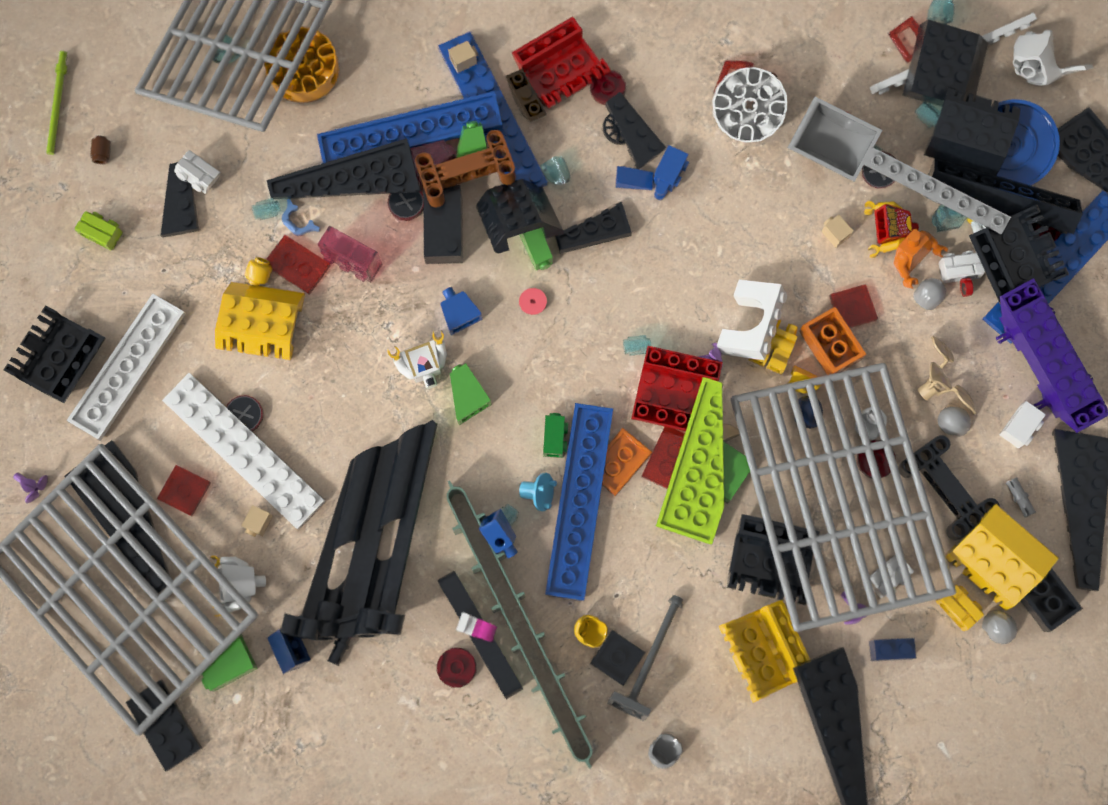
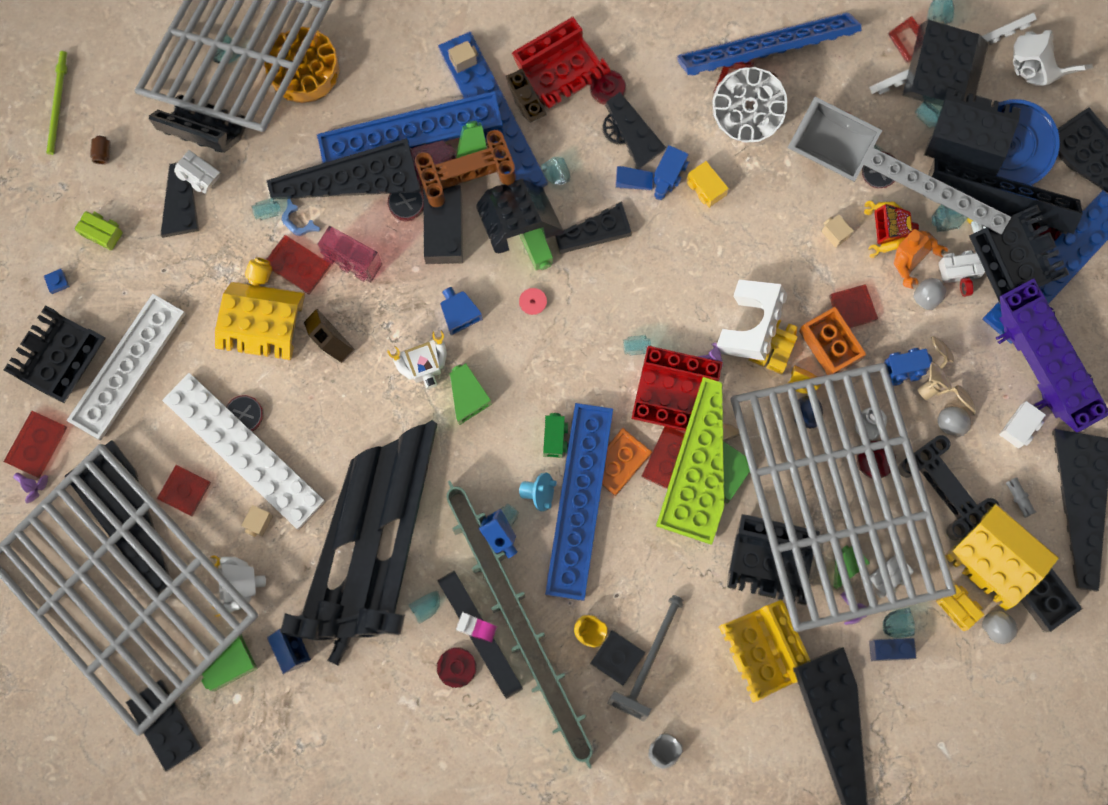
none -> clear red tile [3,411,67,479]
none -> blue plate [44,269,70,294]
none -> black slope [149,94,246,153]
none -> dark brown slope [304,309,355,363]
none -> clear light blue brick [409,591,440,624]
none -> blue plate [677,12,862,75]
none -> yellow brick [687,161,729,208]
none -> bright green slope [833,545,870,589]
none -> clear light blue brick [883,608,915,638]
none -> blue brick [884,348,933,386]

